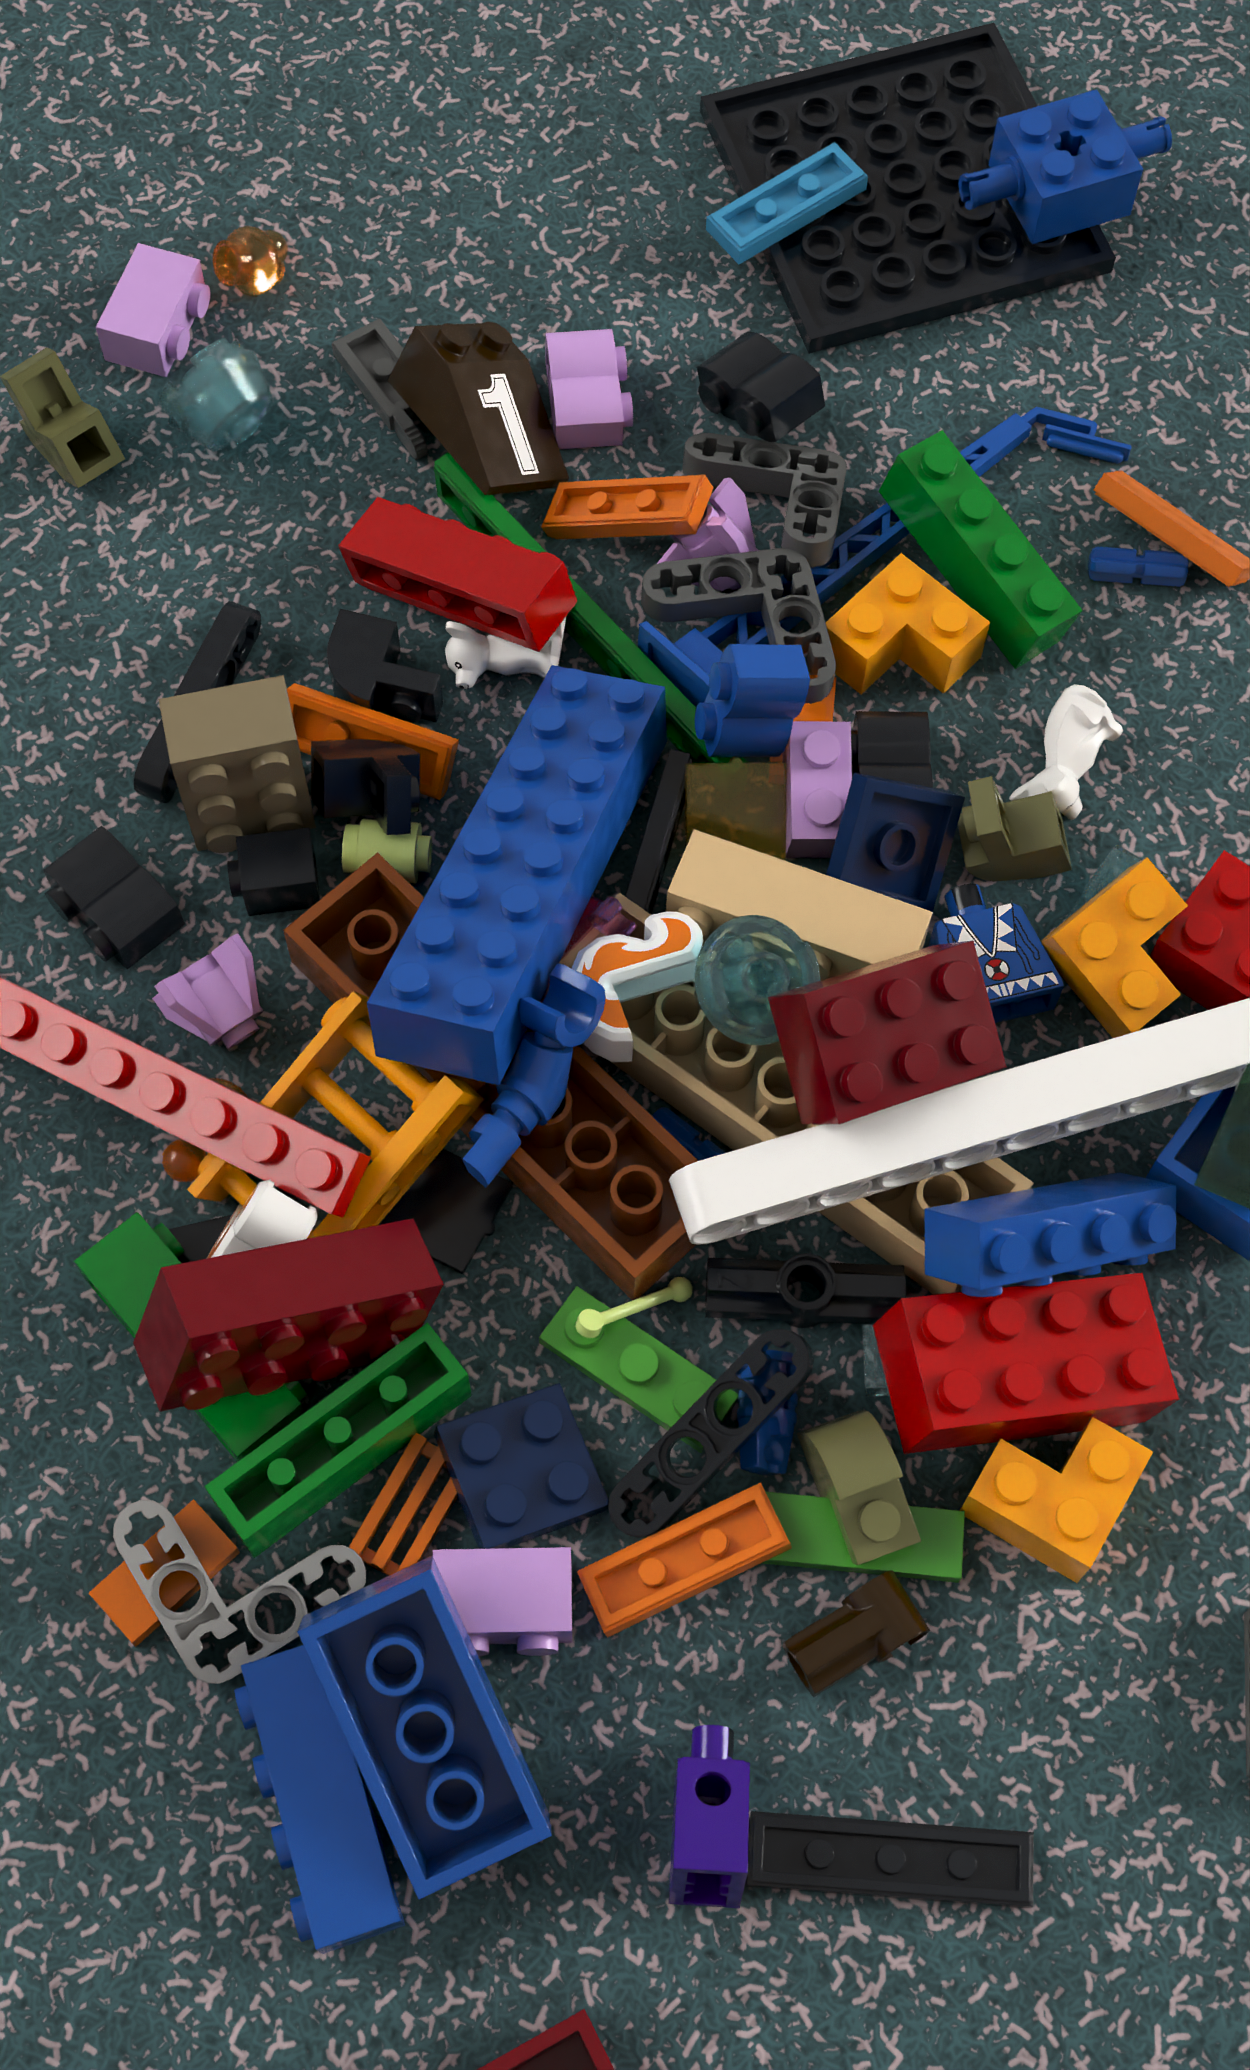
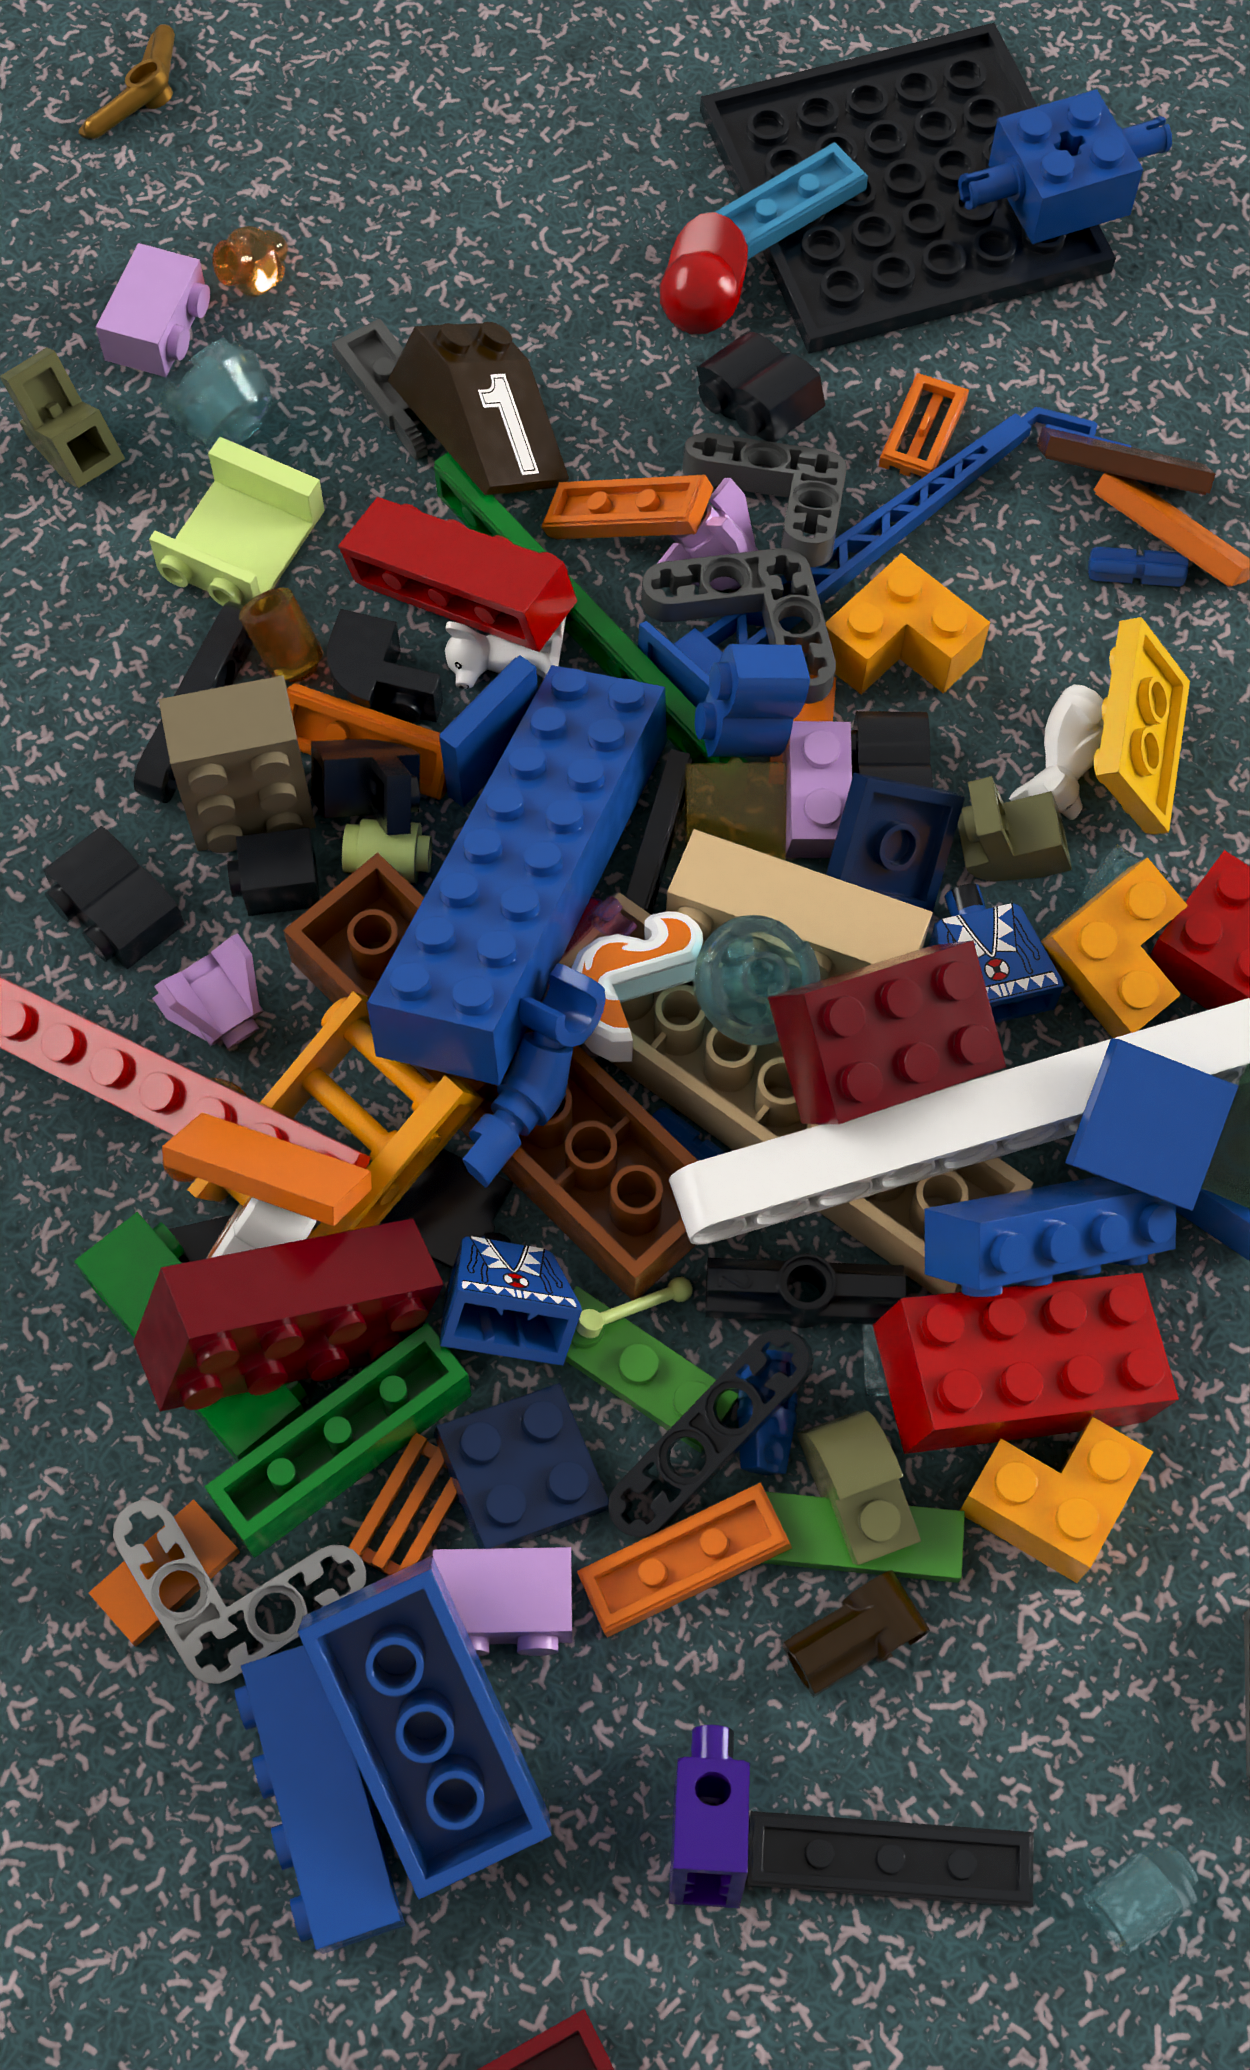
lavender brick [545,329,633,449] -> none
green brick [878,430,1082,669] -> none
none -> pearl gold piece [79,24,175,139]
none -> yellowish green panel [149,437,325,611]
none -> orange tile [162,1112,372,1226]
none -> clear orange brick [239,587,324,683]
none -> blue tile [439,655,538,808]
none -> blue torso [439,1233,582,1366]
none -> red cap [659,212,748,335]
none -> orange tile [878,373,969,479]
none -> reddish brown tile [1037,427,1216,495]
none -> blue tile [1065,1038,1238,1211]
none -> clear light blue brick [1083,1842,1198,1956]
none -> yellow plate [1094,617,1190,835]

